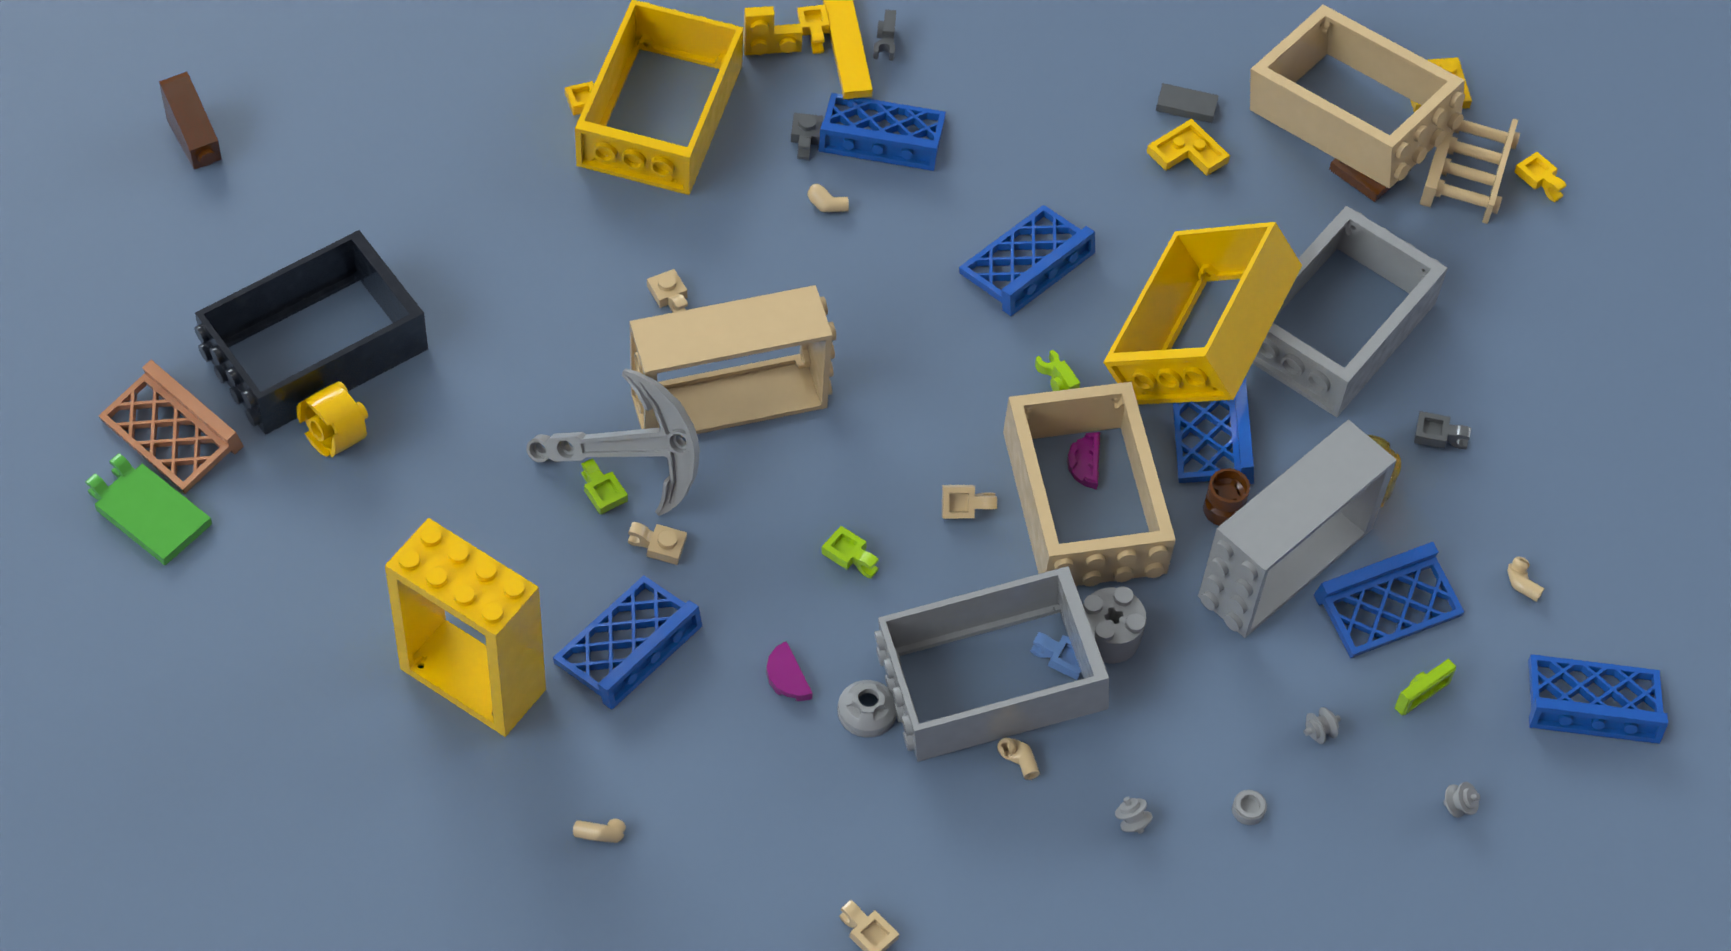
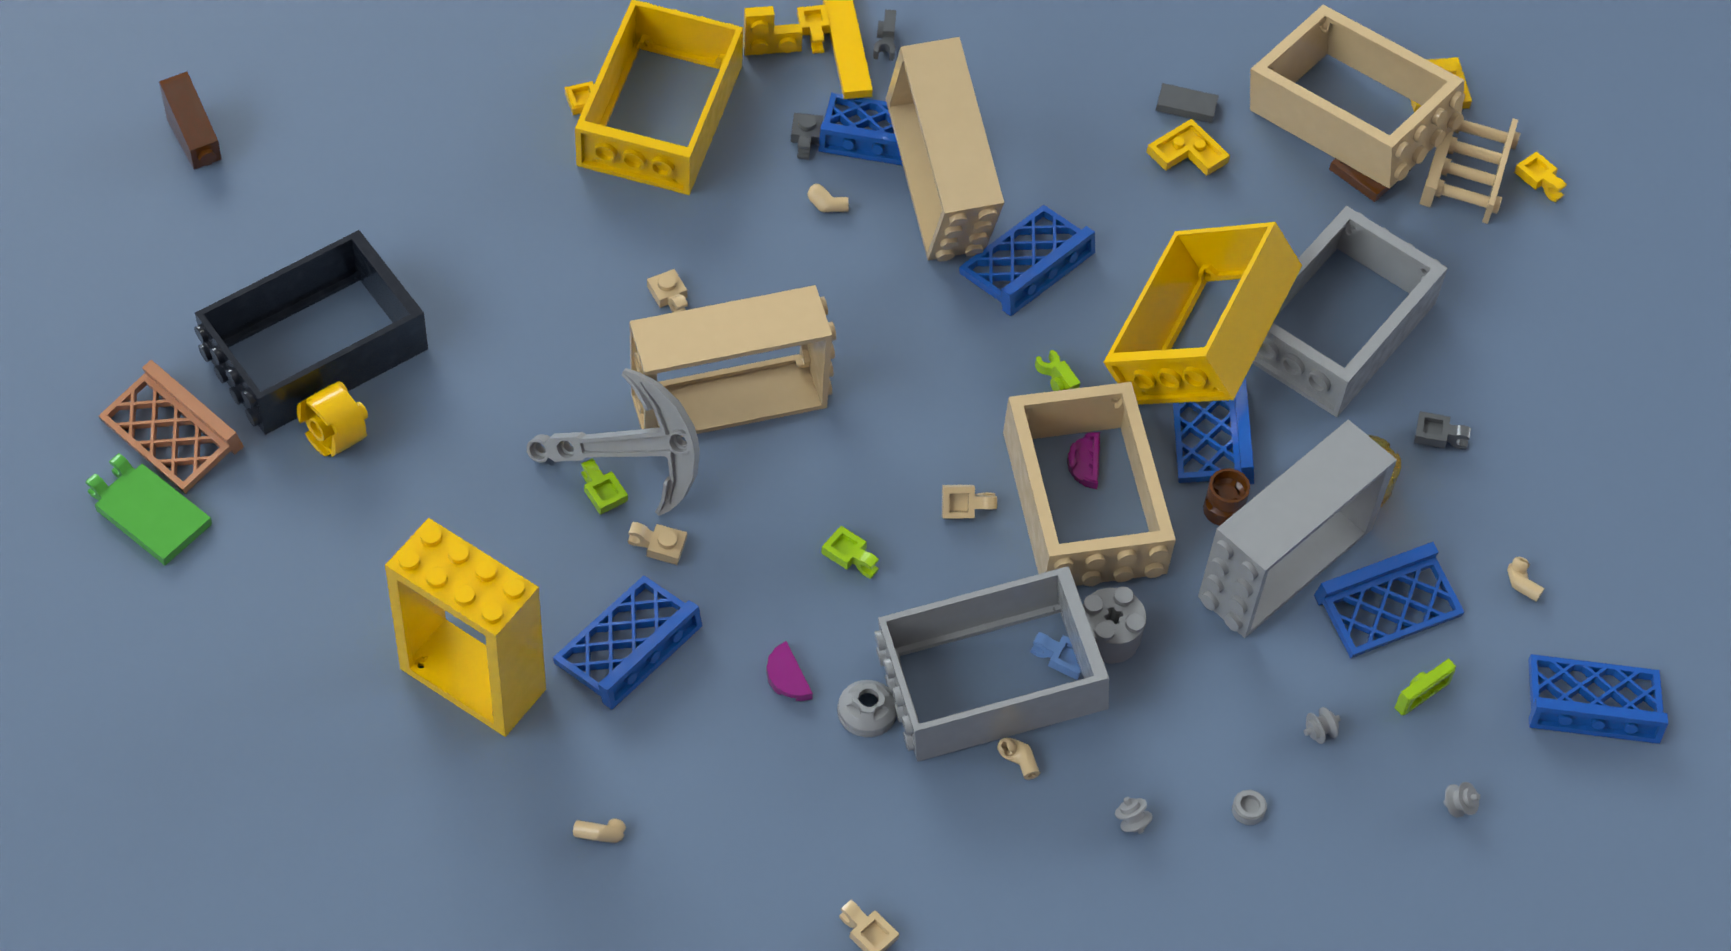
none -> tan door [886,37,1004,261]

